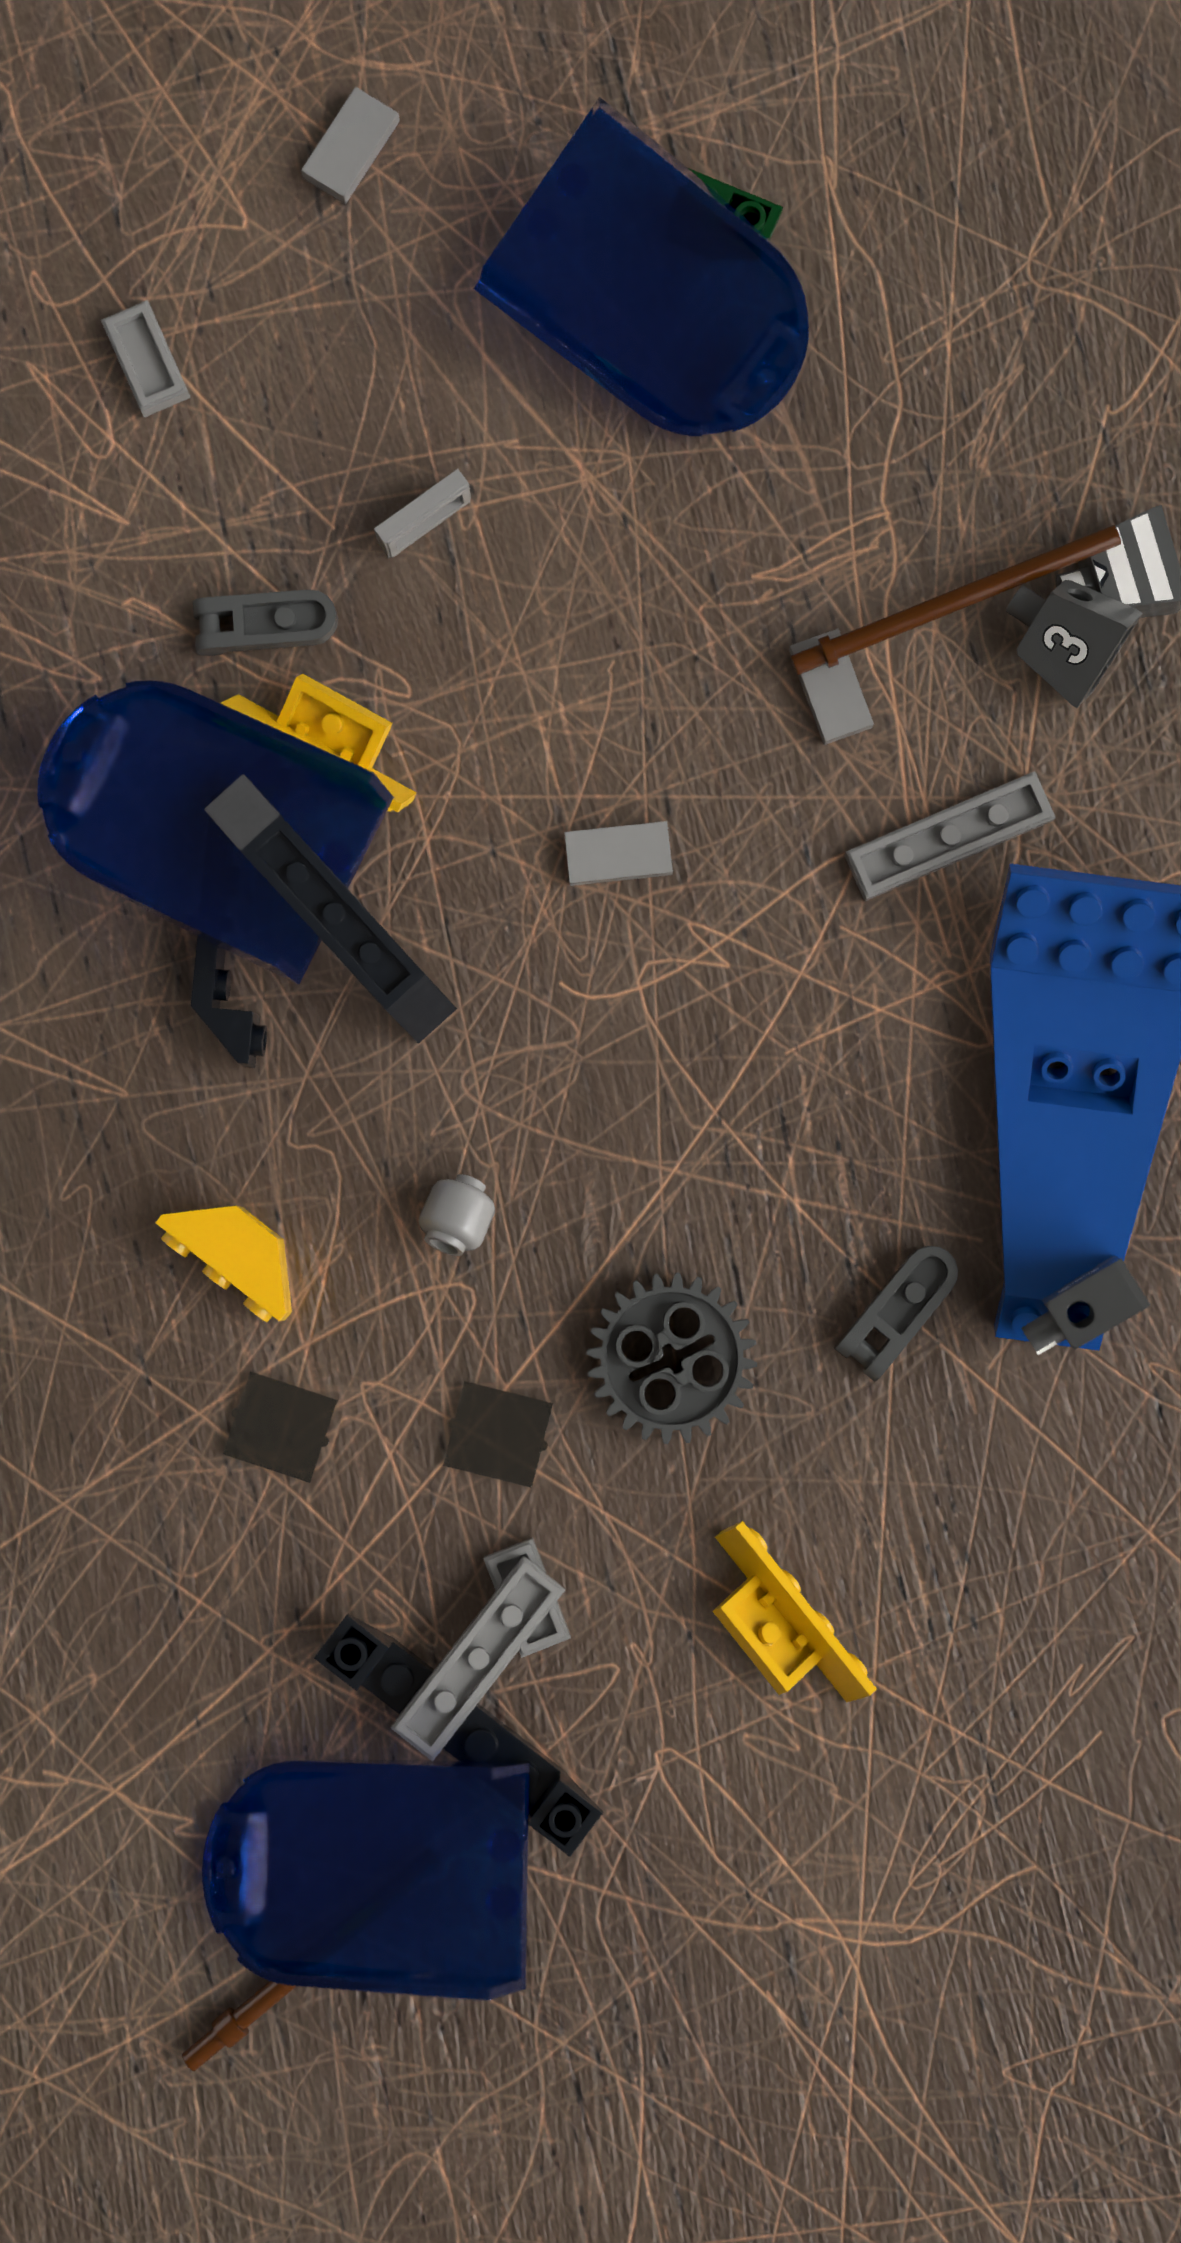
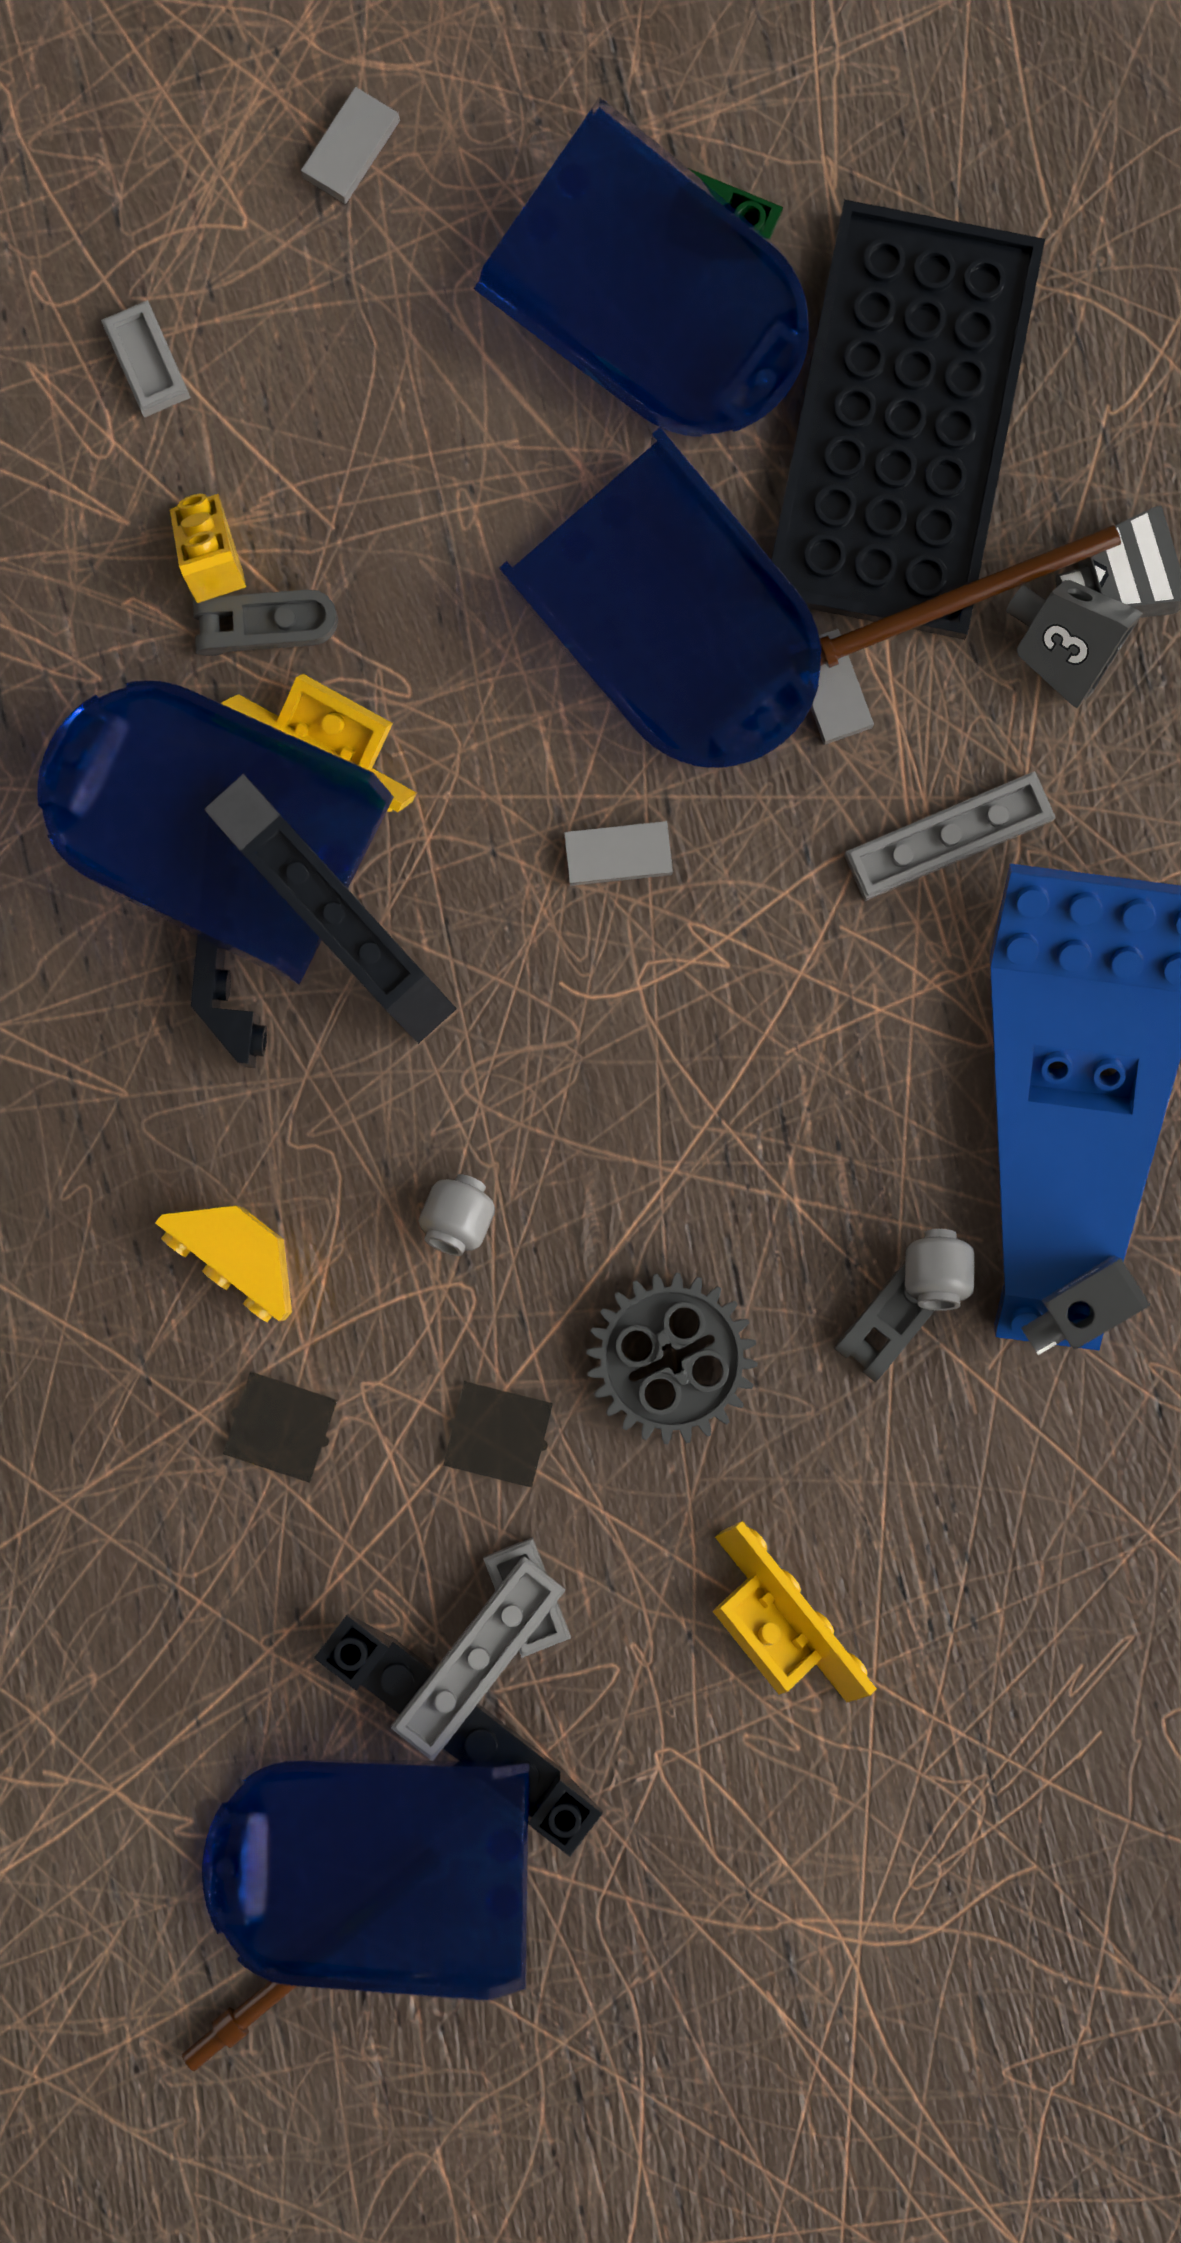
light grey tile [374,469,471,558] -> none
none -> yellow slope [170,494,246,603]
none -> clear blue windscreen [499,427,822,768]
none -> black plate [763,199,1045,640]
none -> light grey head [905,1229,975,1311]

